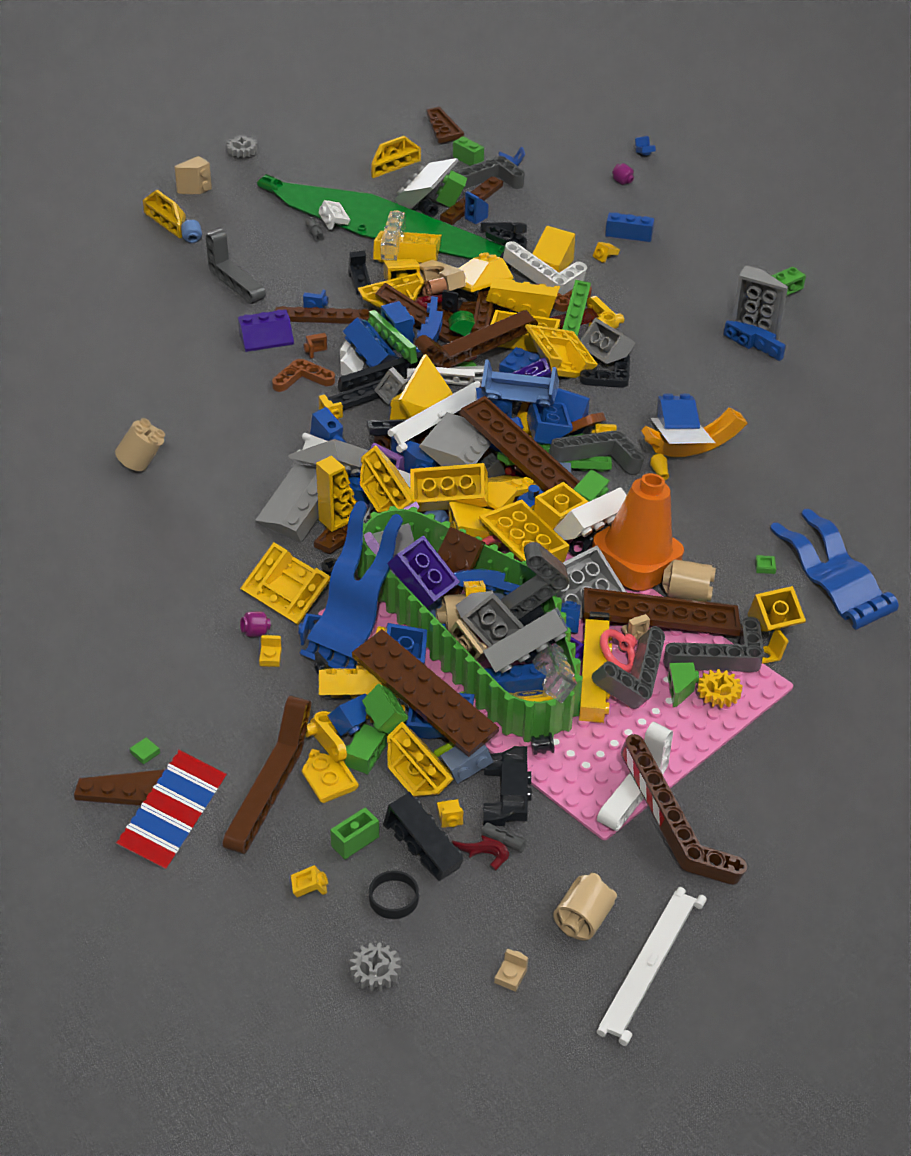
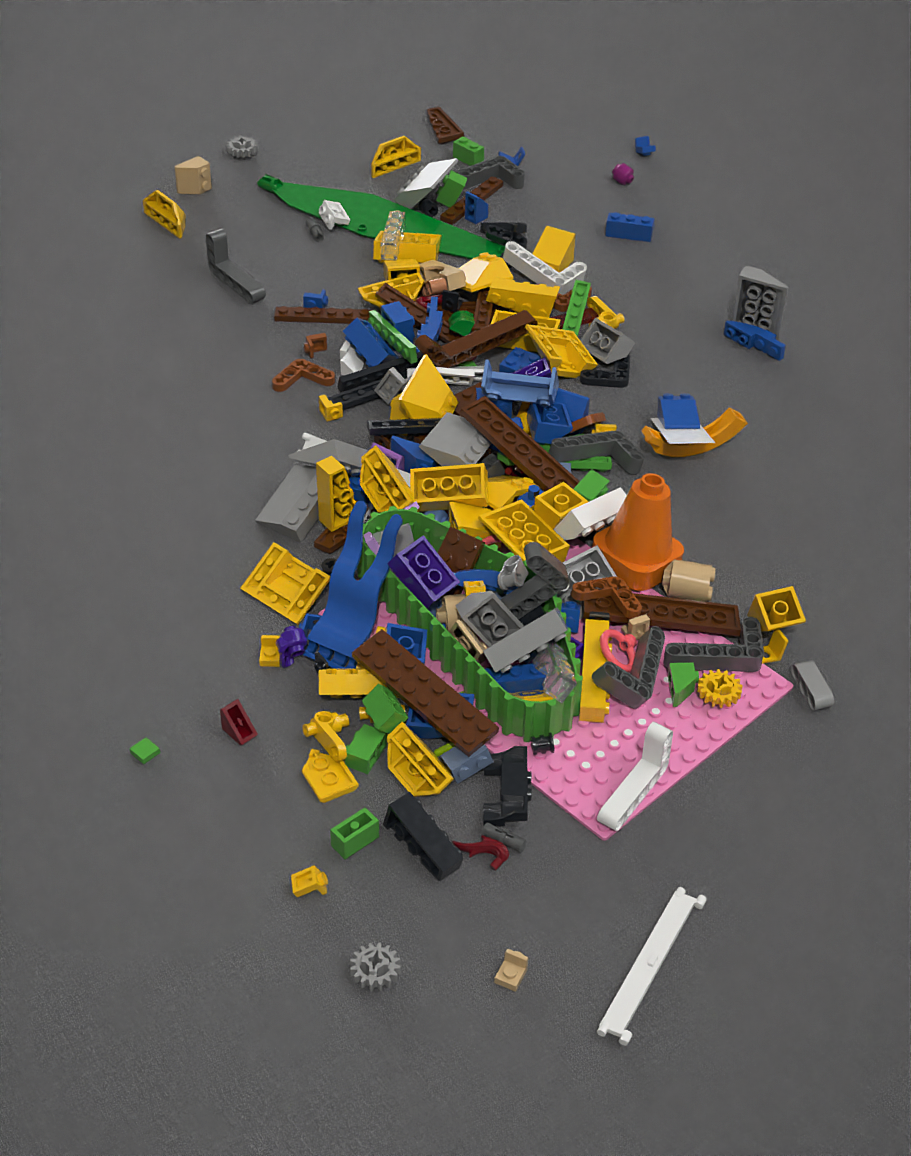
reddish brown wing [74,769,166,806] -> none
tan cylinder [115,418,165,471] -> none
sticker [115,749,227,869] -> none
medium blue head [181,219,202,243] -> none
reddish brown beam [223,695,311,854] -> none
dark purple slope [238,310,294,352] -> none
magenta head [240,611,271,637] -> none
blue torso [310,407,347,443] -> none
blue slope [327,694,367,736] -> none
black bracket [348,250,371,295] -> none
black tyre [369,871,419,919] -> none
white piece [387,381,481,453] -> none
yellow bracket [437,799,463,828] -> none
tan cylinder [553,873,617,941] -> none
black bracket [568,535,593,556] -> none
yellow bracket [593,242,620,263] -> none
reddish brown beam [621,734,747,885] -> none
yellow cone [650,454,669,480] -> none
bright green tile [755,555,776,574] -> none
blue flag [770,509,899,630] -> none
bright green brick [771,267,806,296] -> none
none -> dark red slope [220,699,258,745]
none -> dark purple head [276,626,307,668]
none -> light grey piece [498,555,529,590]
none -> dark orange beam [571,576,642,619]
none -> light grey beam [791,660,834,711]

